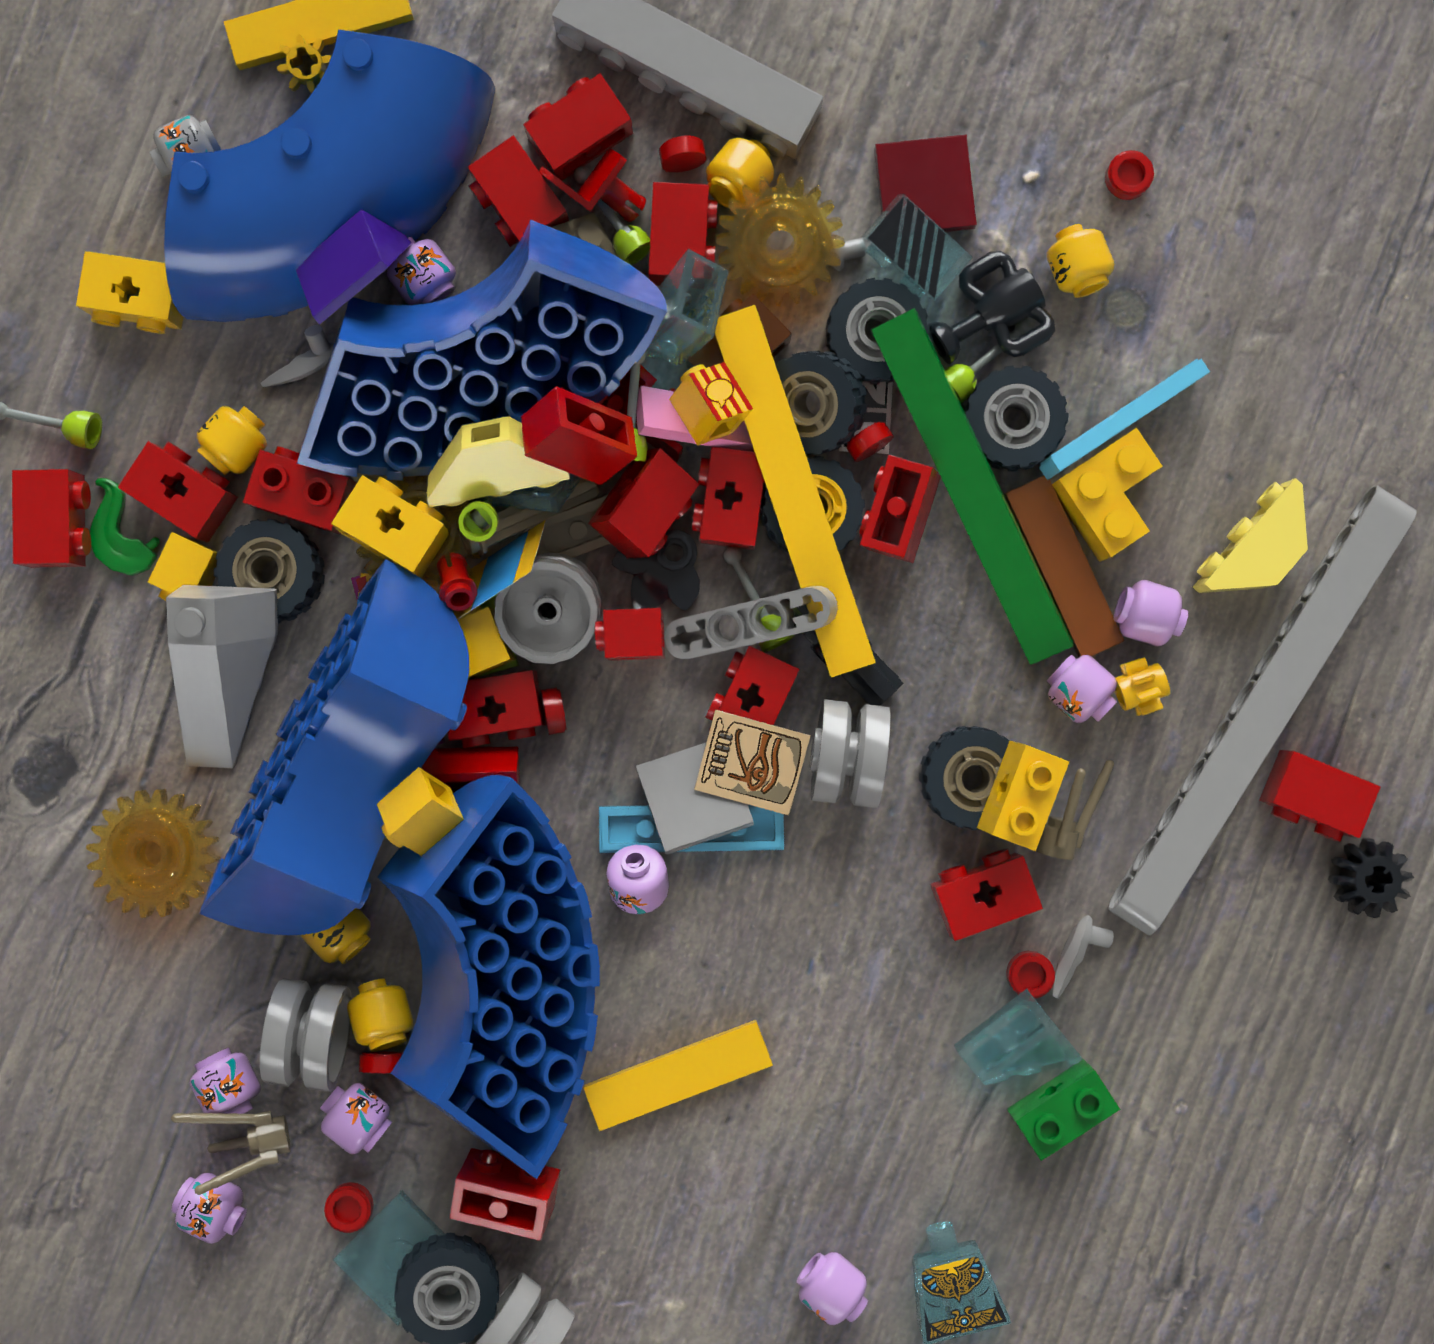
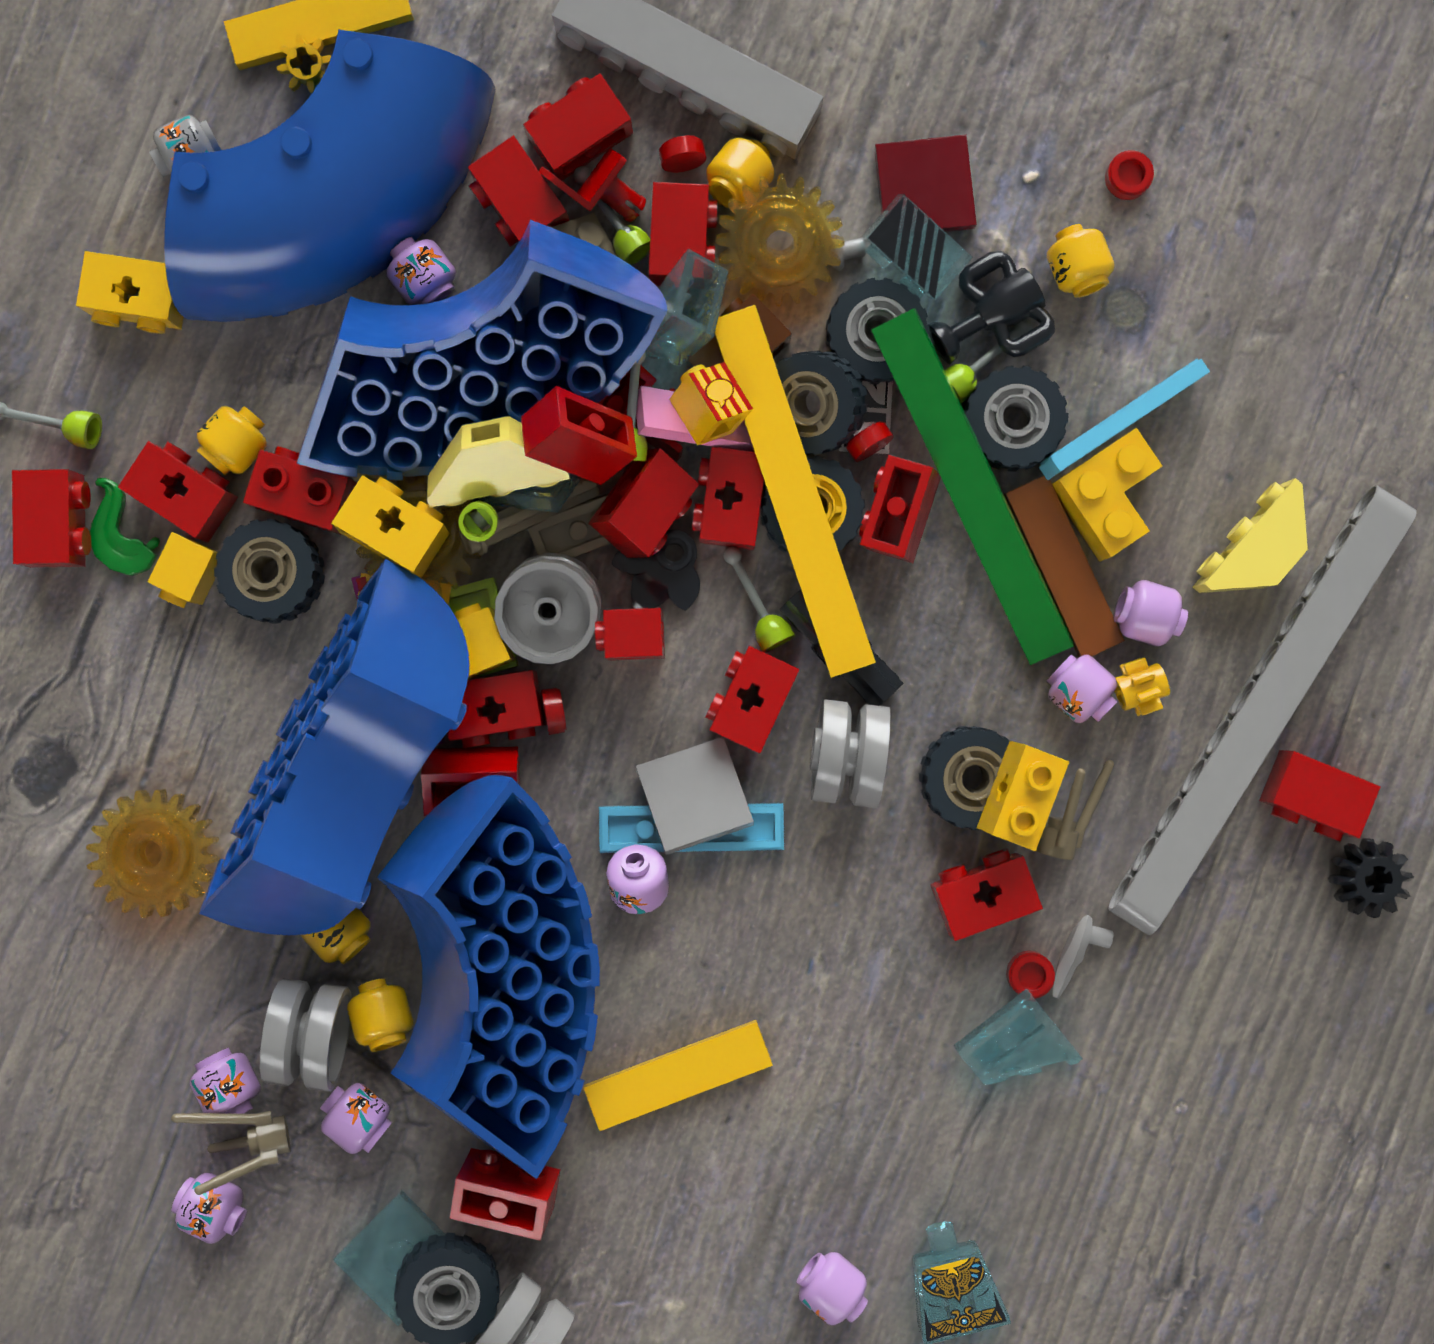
light grey wedge [166,585,278,768] -> none
light grey bar [261,325,334,388] -> none
dark purple slope [296,209,412,325] -> none
red tile [324,1182,374,1233] -> none
red tile [359,1051,403,1073] -> none
yellow brick [377,767,464,856] -> none
red pin [436,553,477,611] -> none
dark azure sticker [455,520,546,619] -> none
light grey beam [664,586,838,659] -> none
sticker [694,710,811,816] -> none
green brick [1007,1059,1121,1161] -> none

